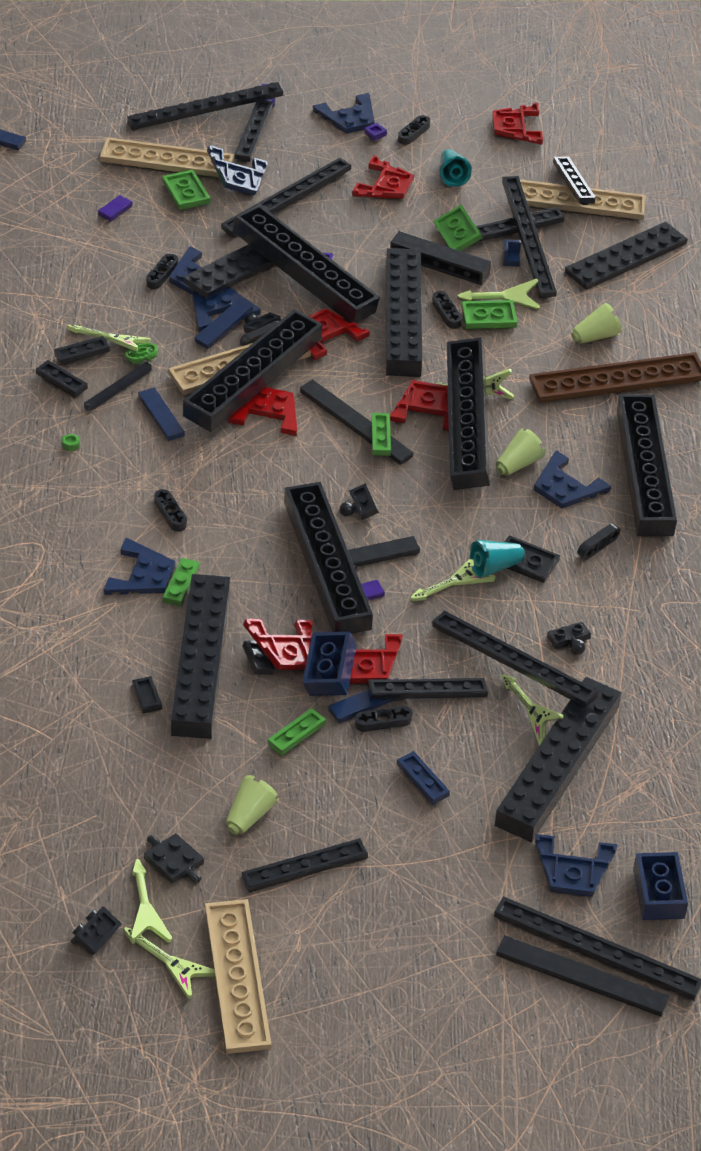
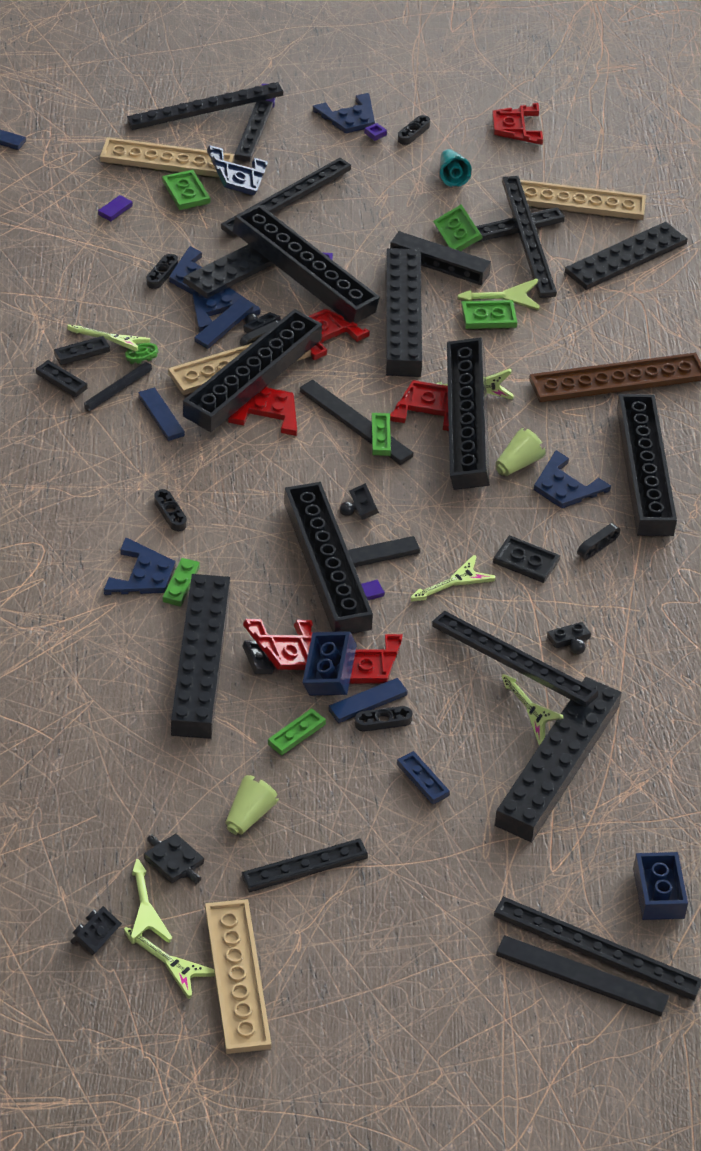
bright green tile [62,434,80,451] -> none
black tile [132,676,162,714] -> none
red wing [352,155,414,199] -> none
black tile [367,678,488,699] -> none
black beam [432,291,462,329] -> none
teal cone [469,540,525,578] -> none
dark blue panel [503,240,521,267] -> none
dark blue wing [535,834,617,897] -> none
plate [553,157,596,205] -> none
yellowish green cone [571,303,622,344] -> none

